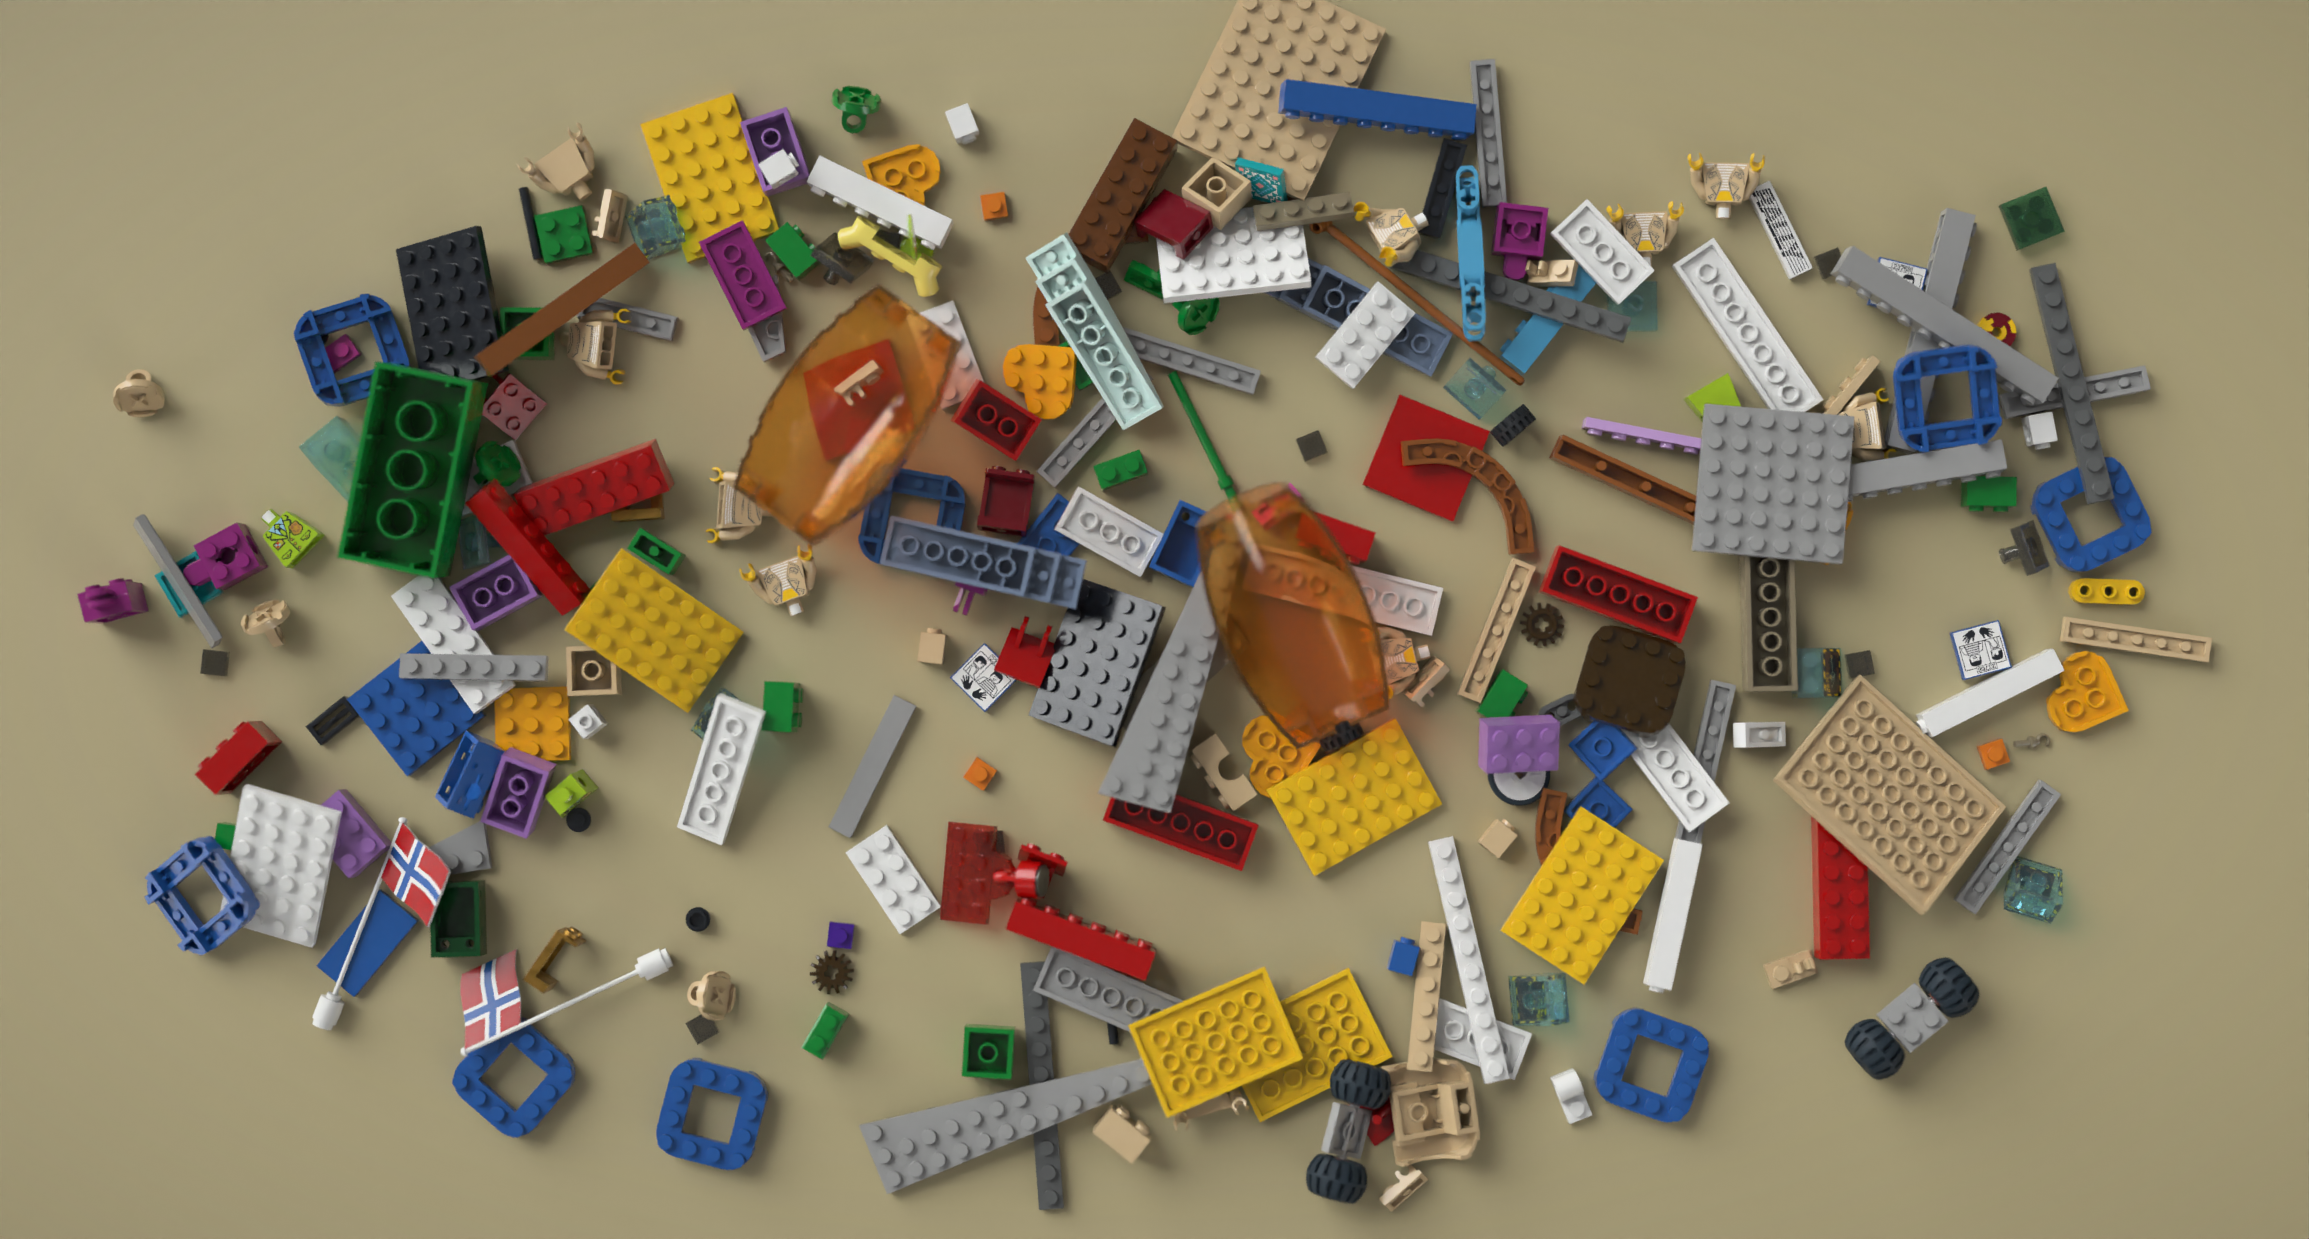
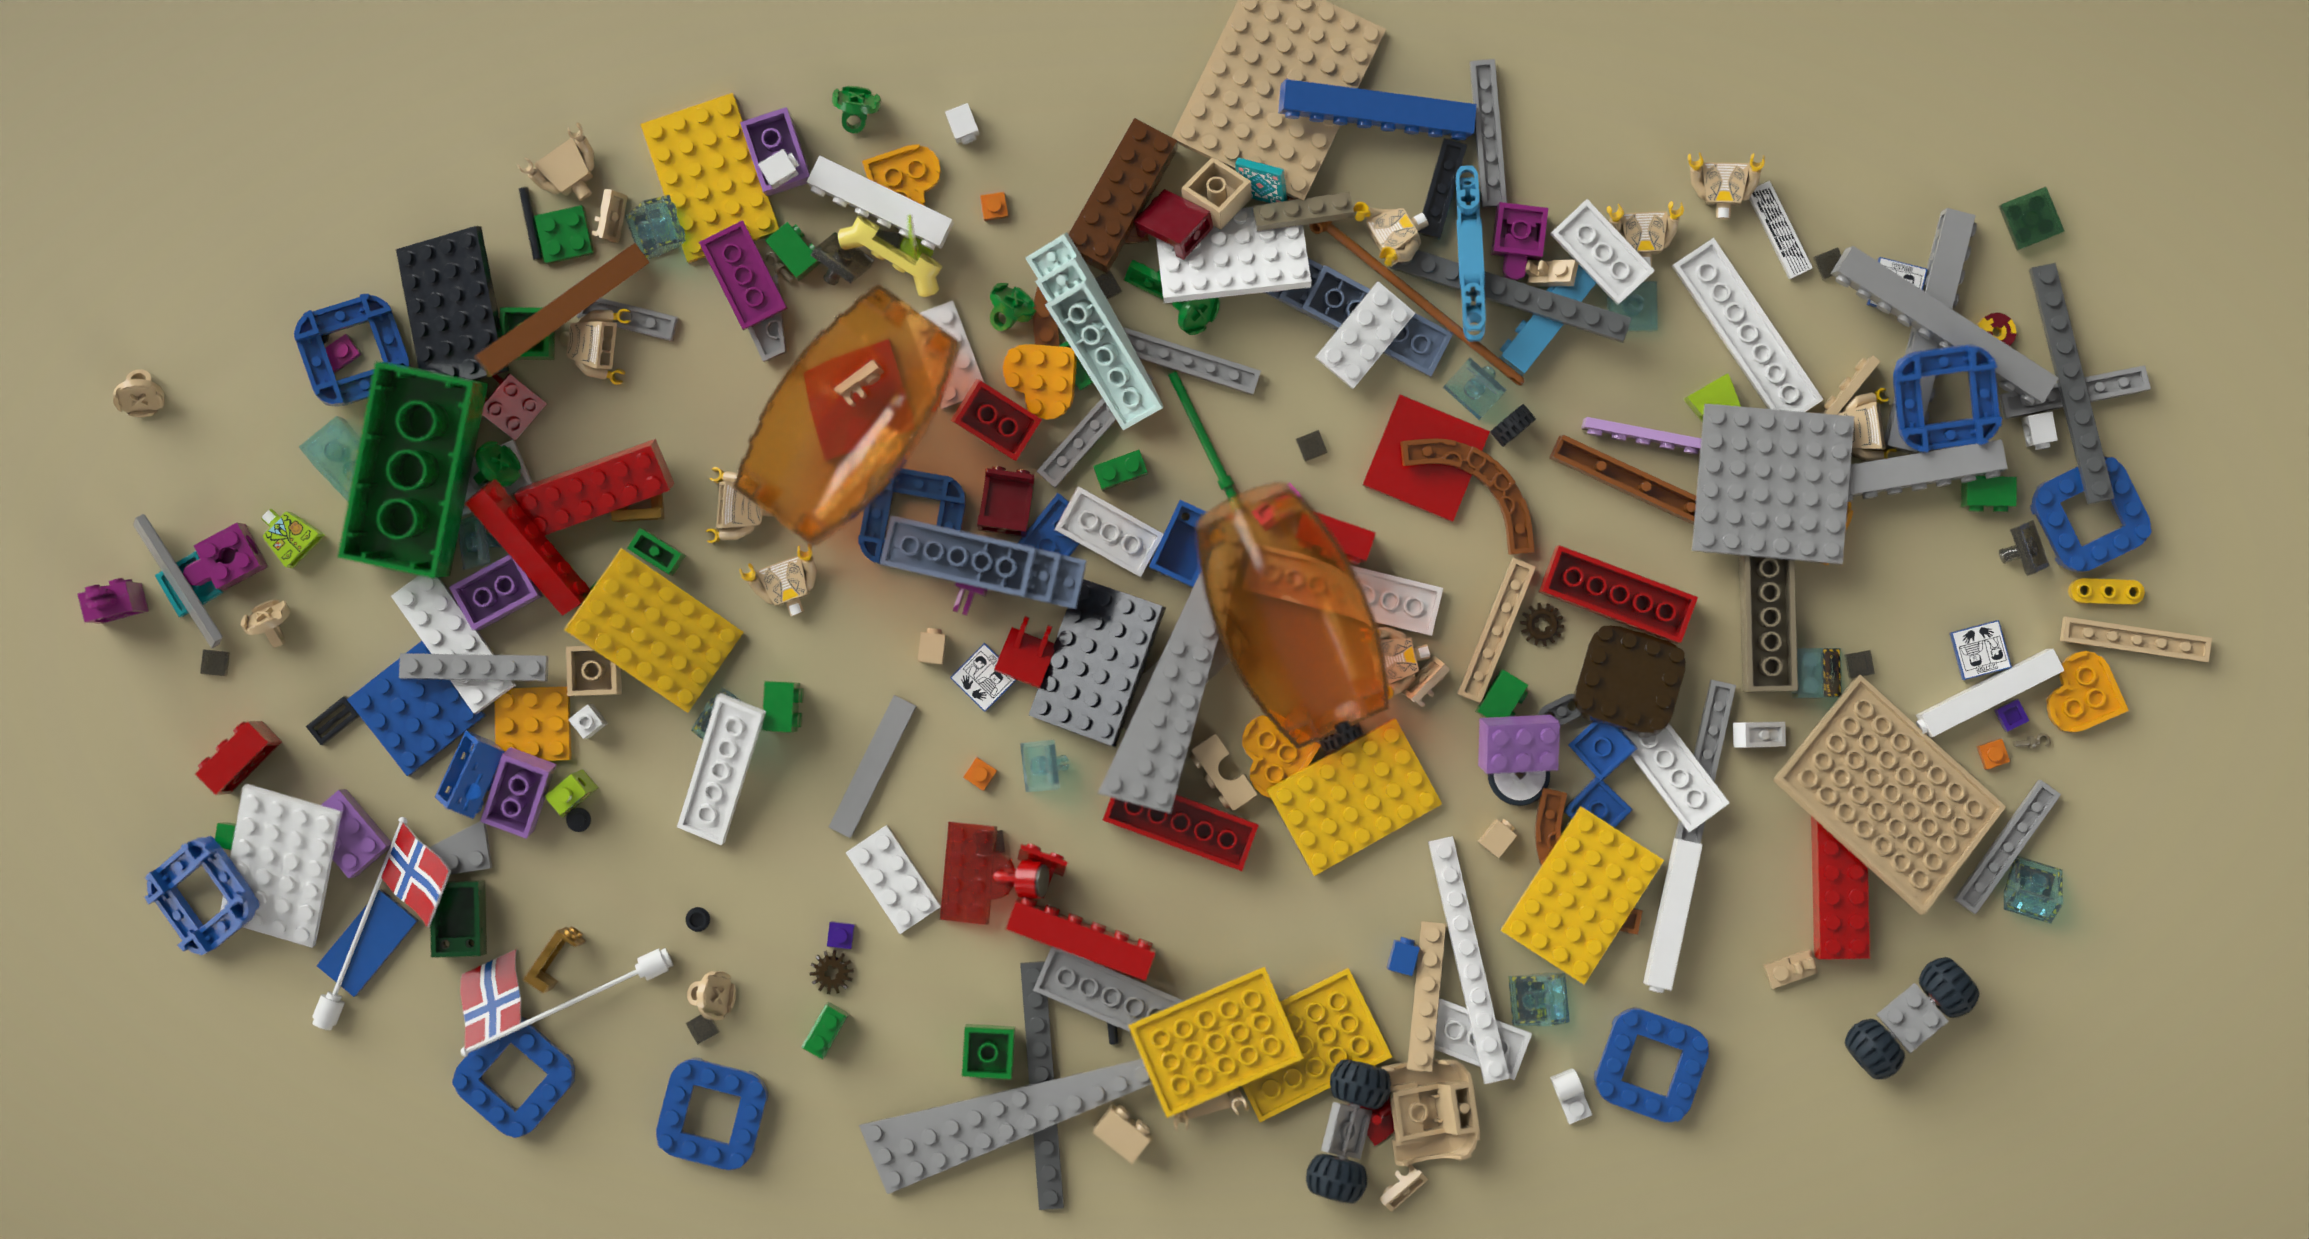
none -> green tile [990,283,1036,331]
none -> clear light blue tile [1020,740,1069,792]
none -> dark purple plate [1994,699,2029,732]

